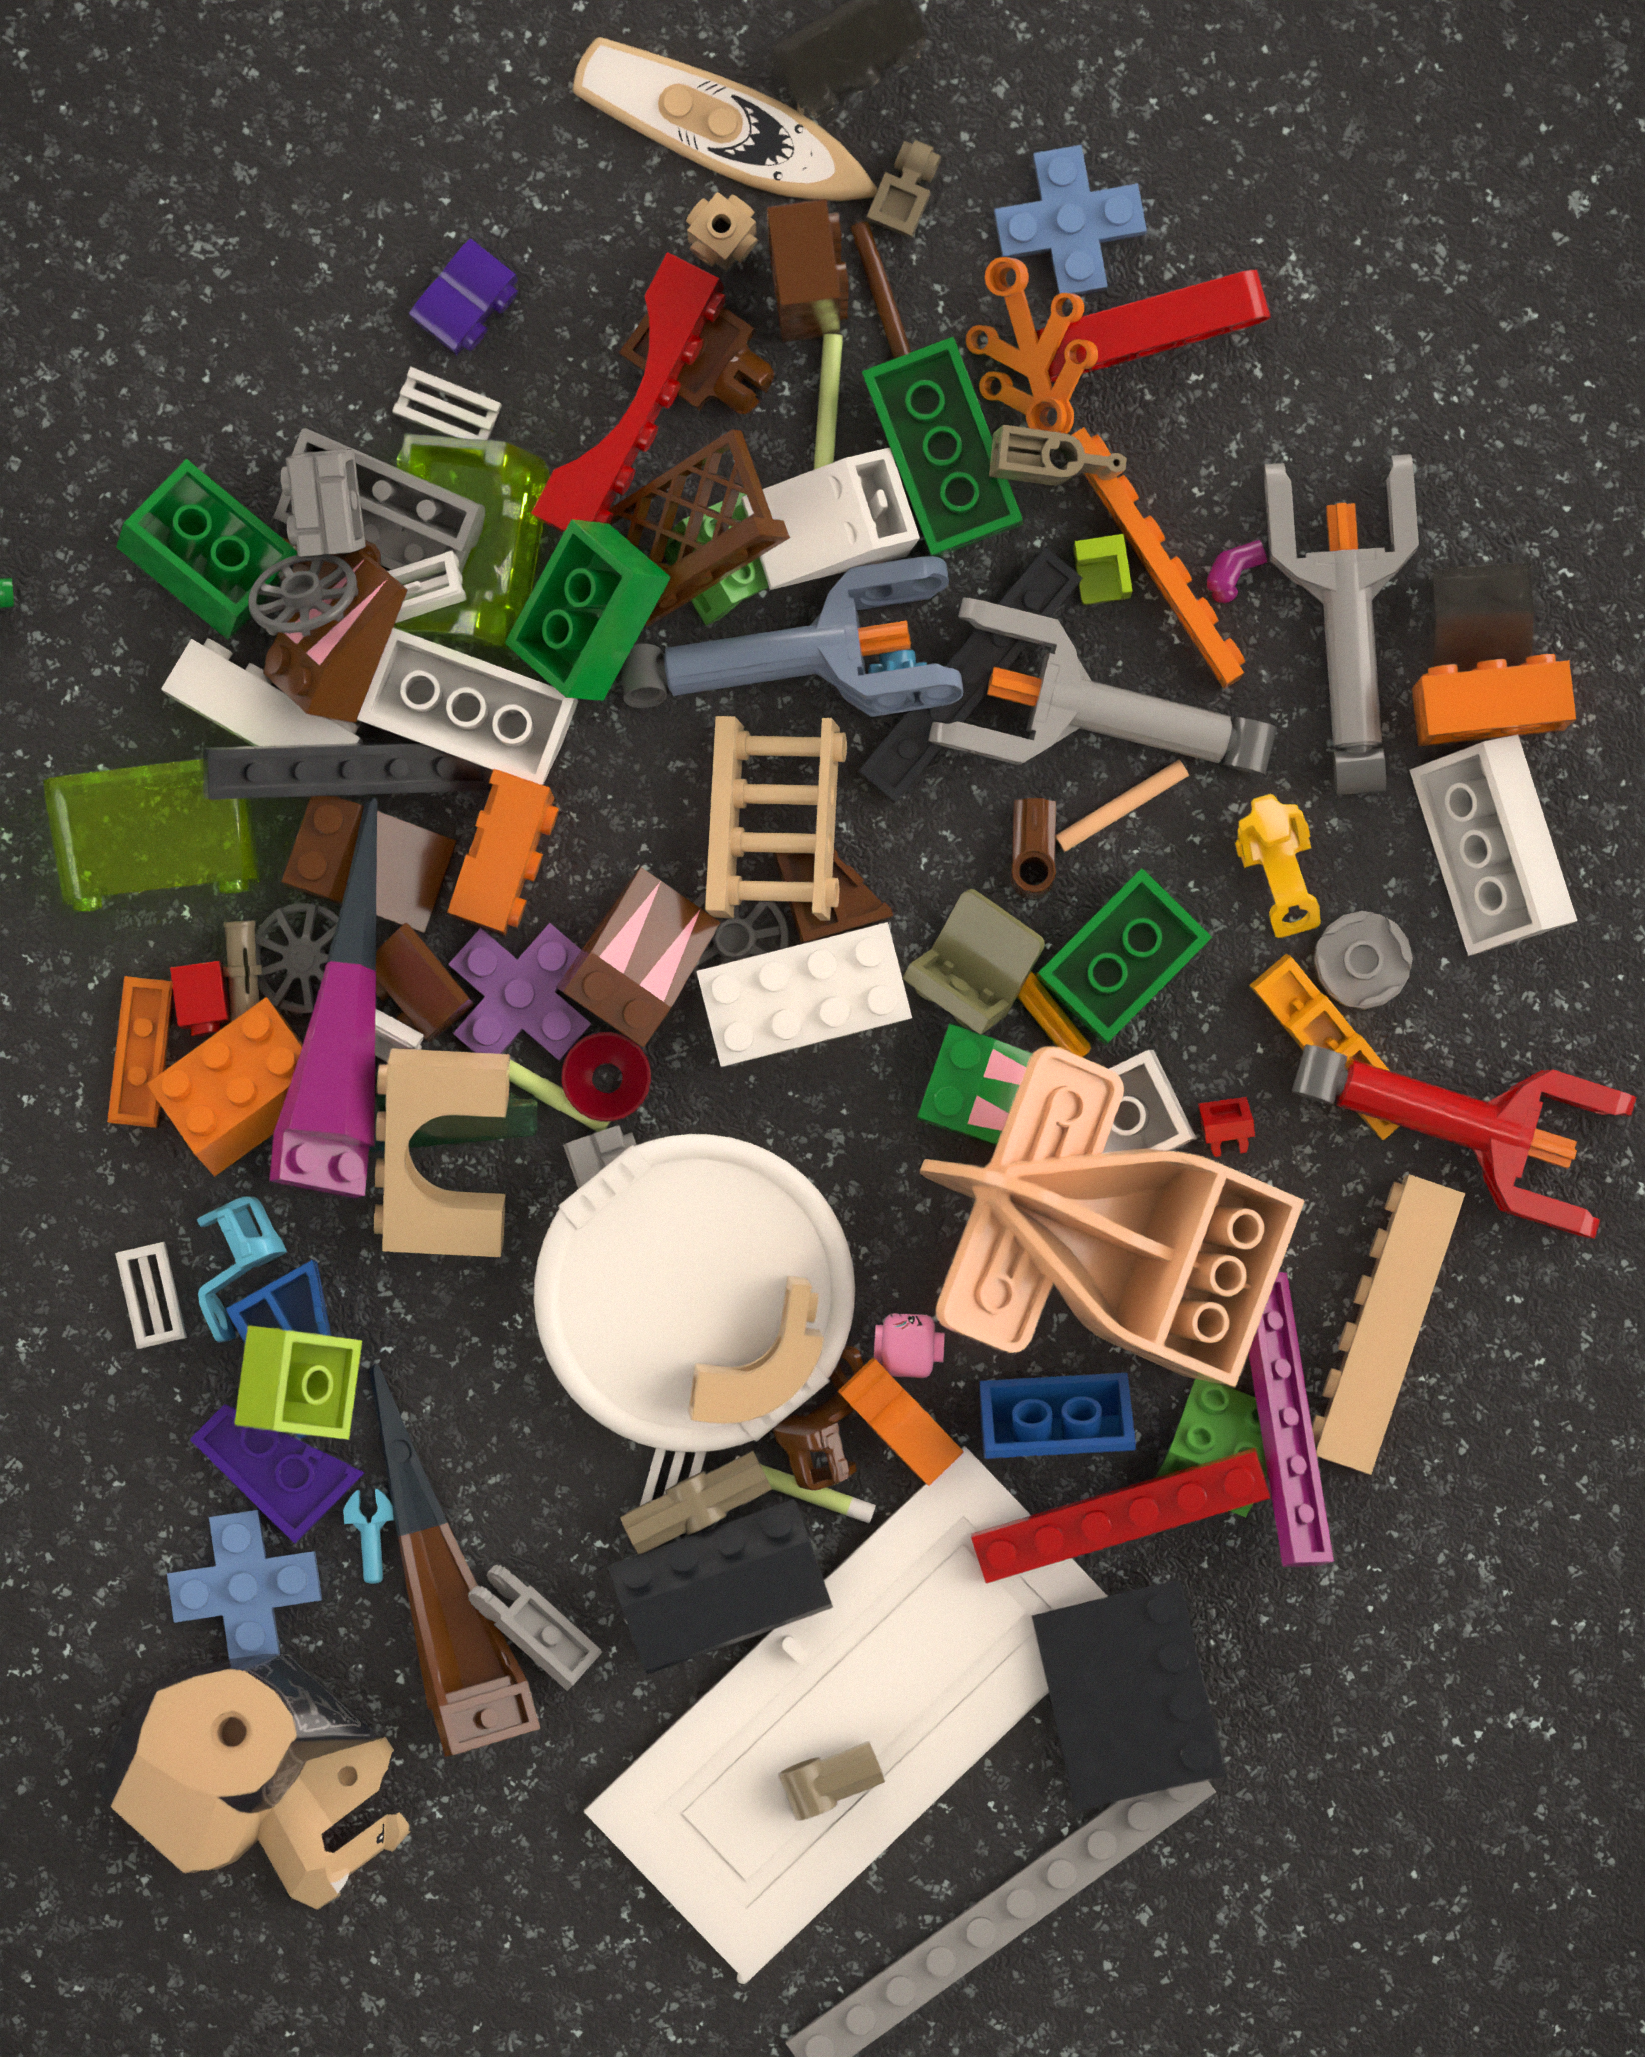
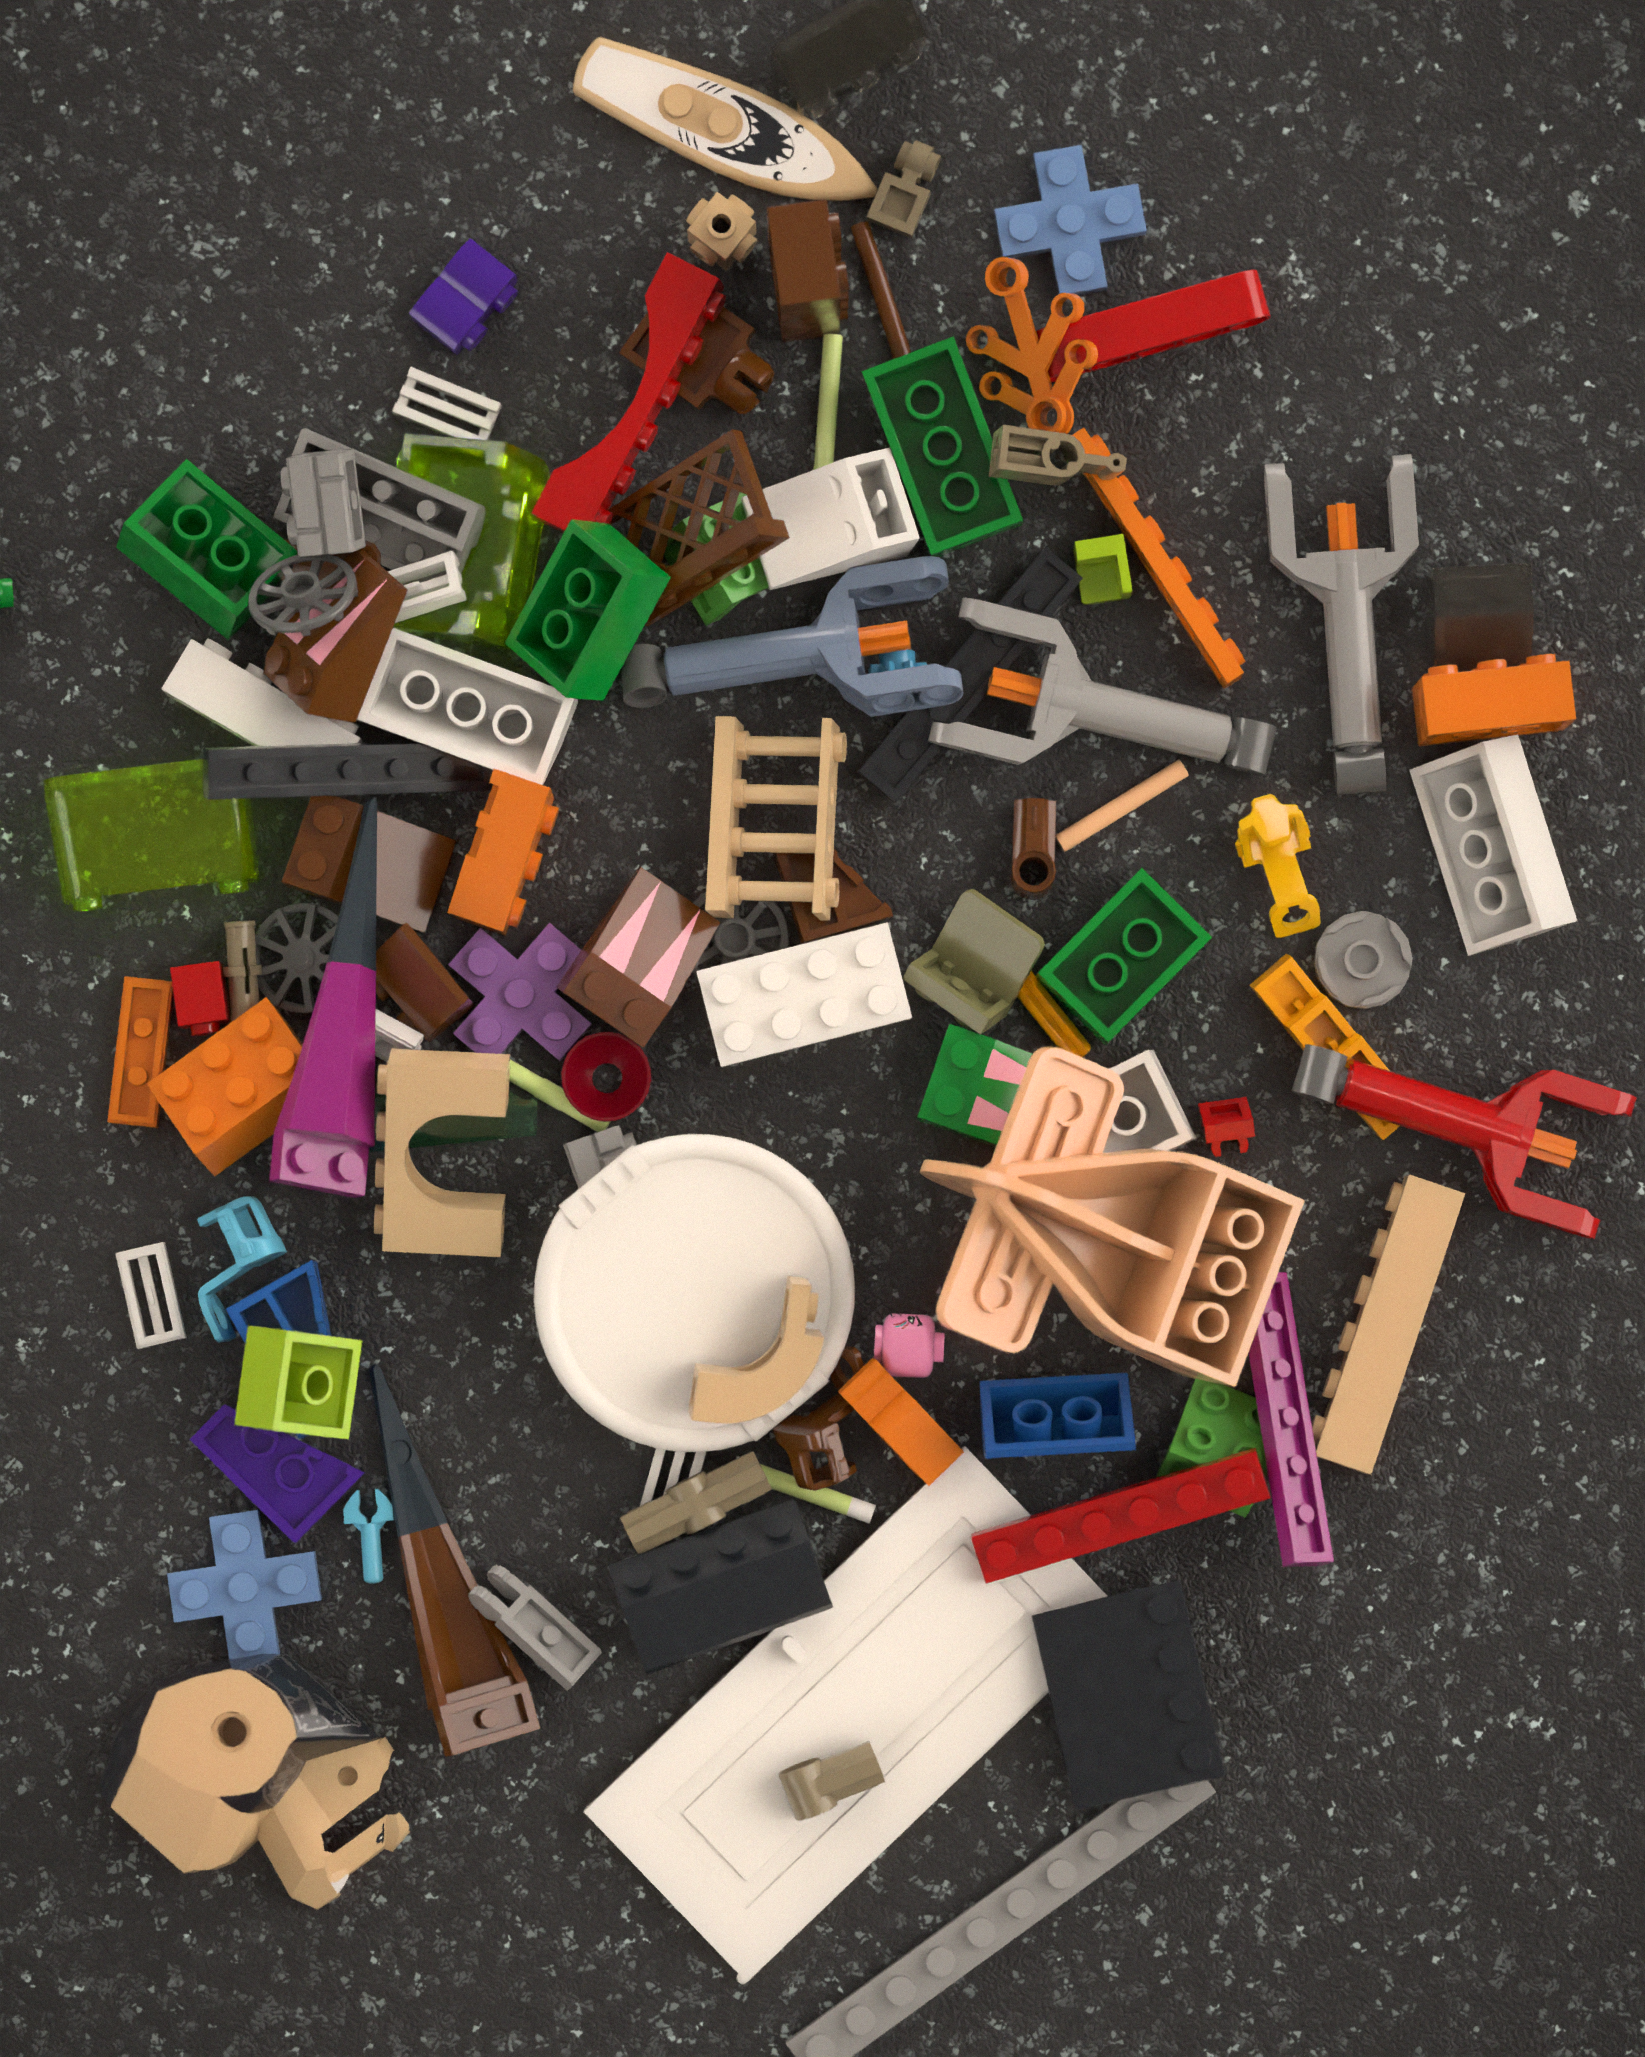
magenta arm [1207,540,1267,603] -> none

